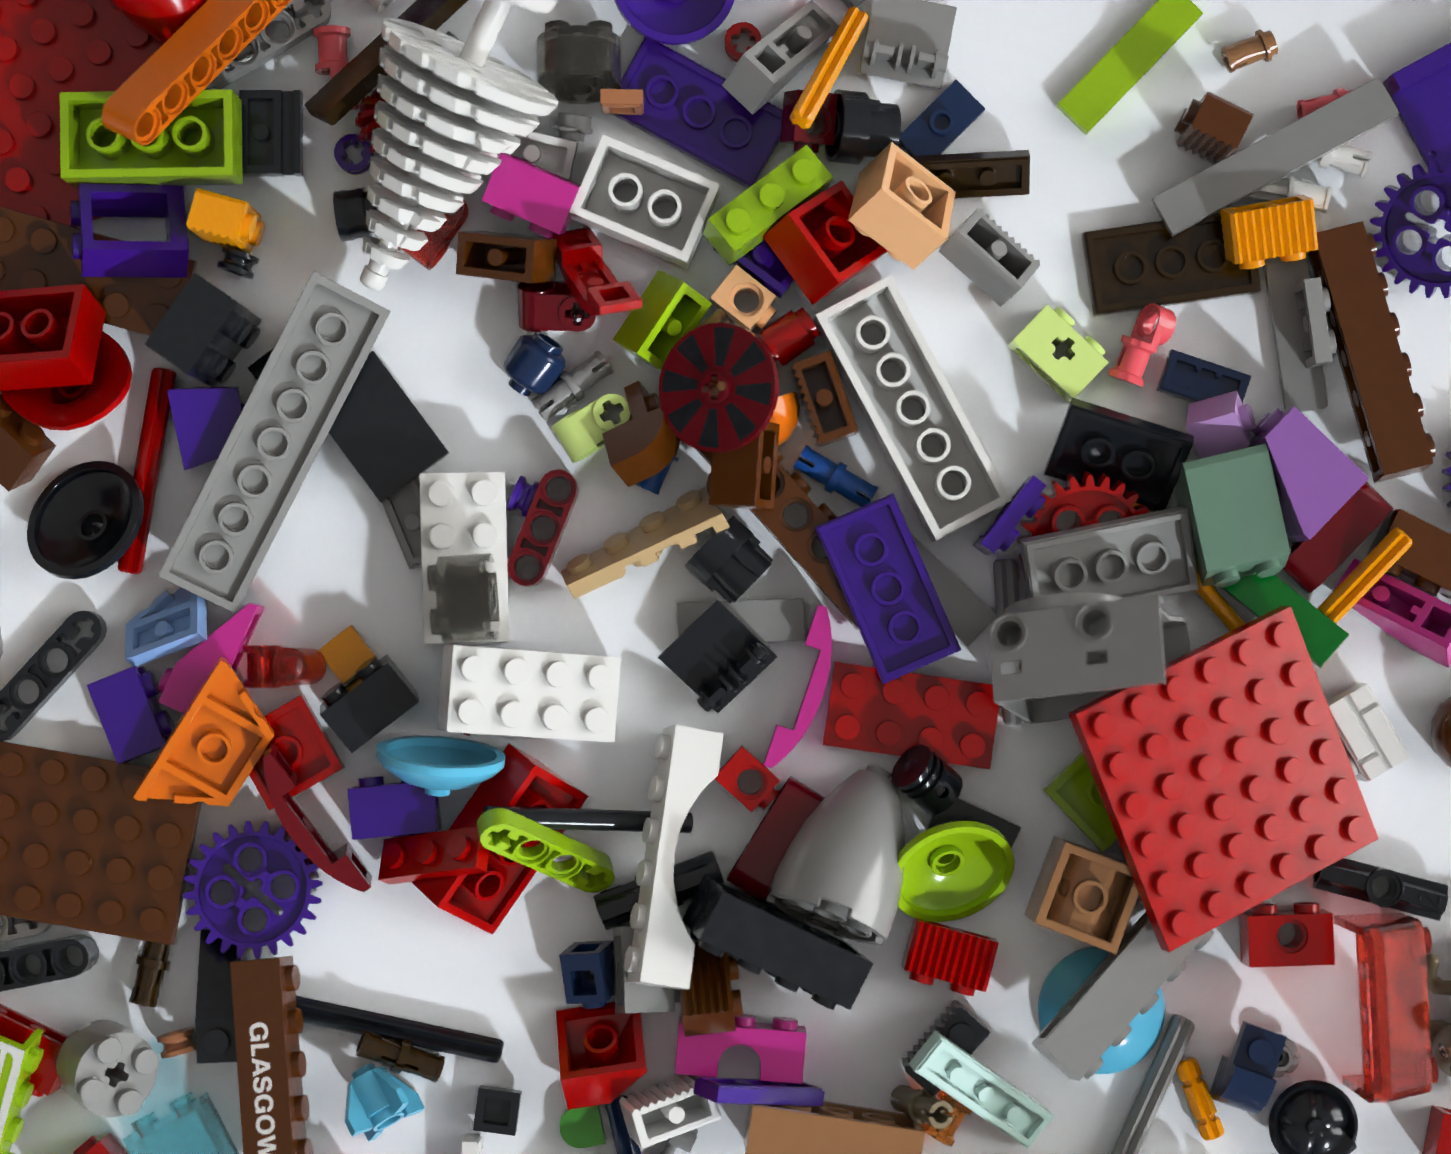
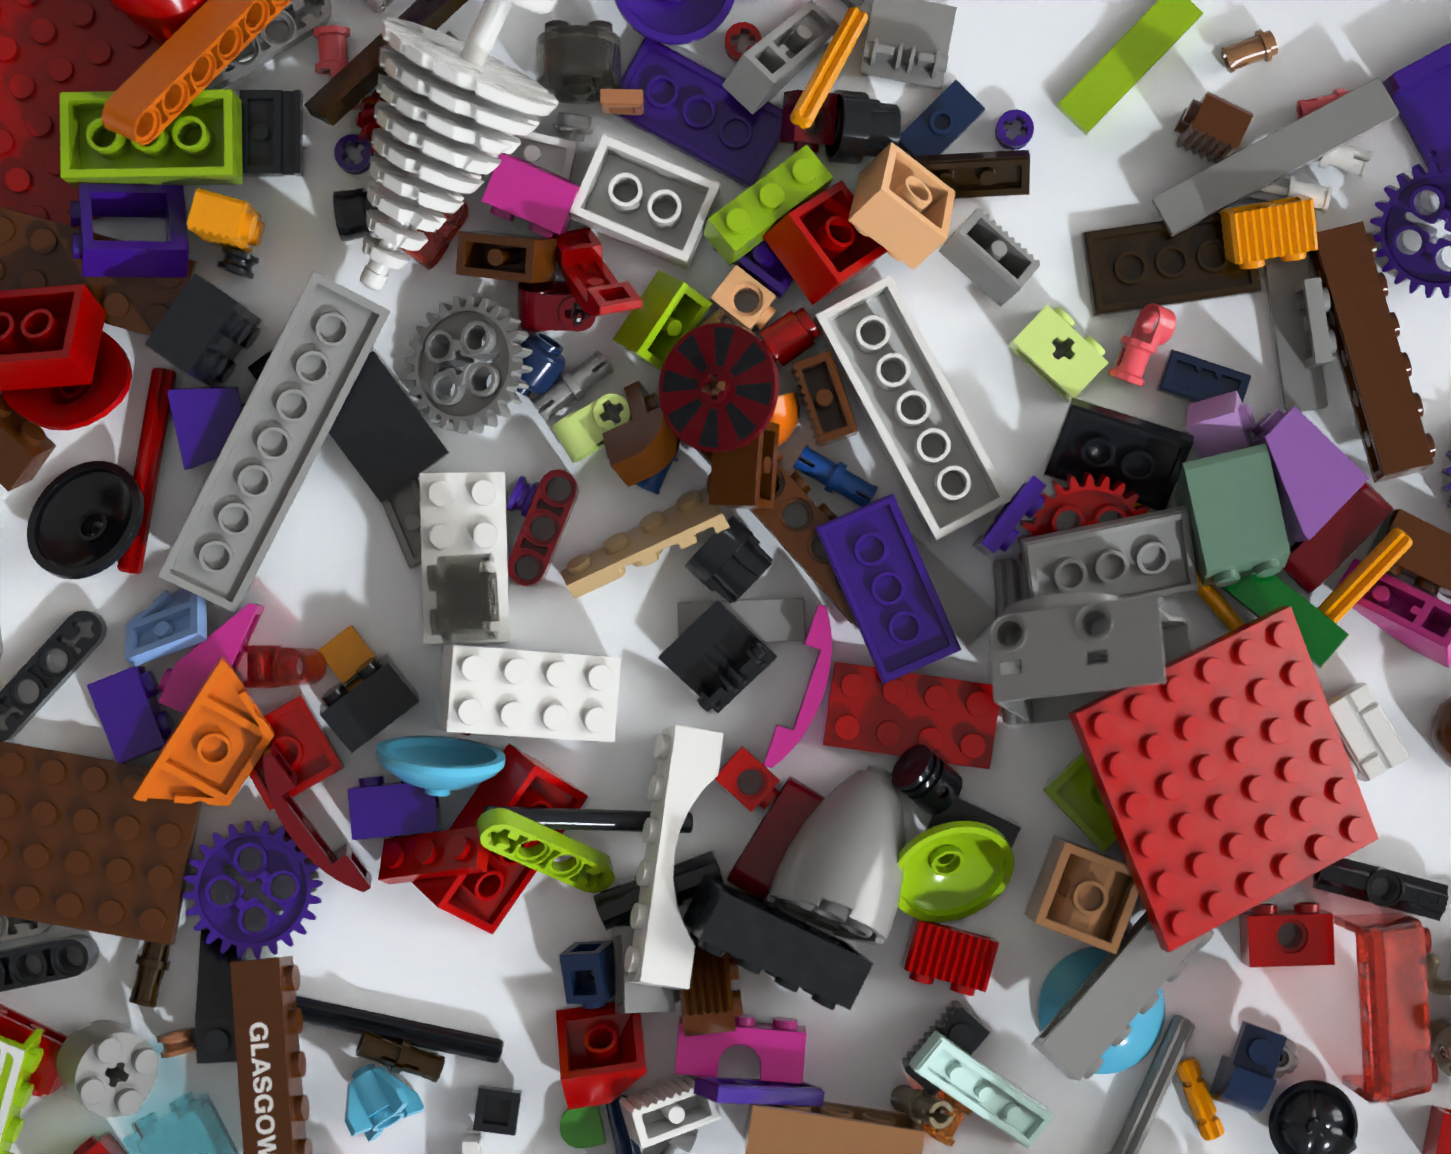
none -> light grey gear [405,295,533,434]
none -> dark purple bush [995,109,1034,151]

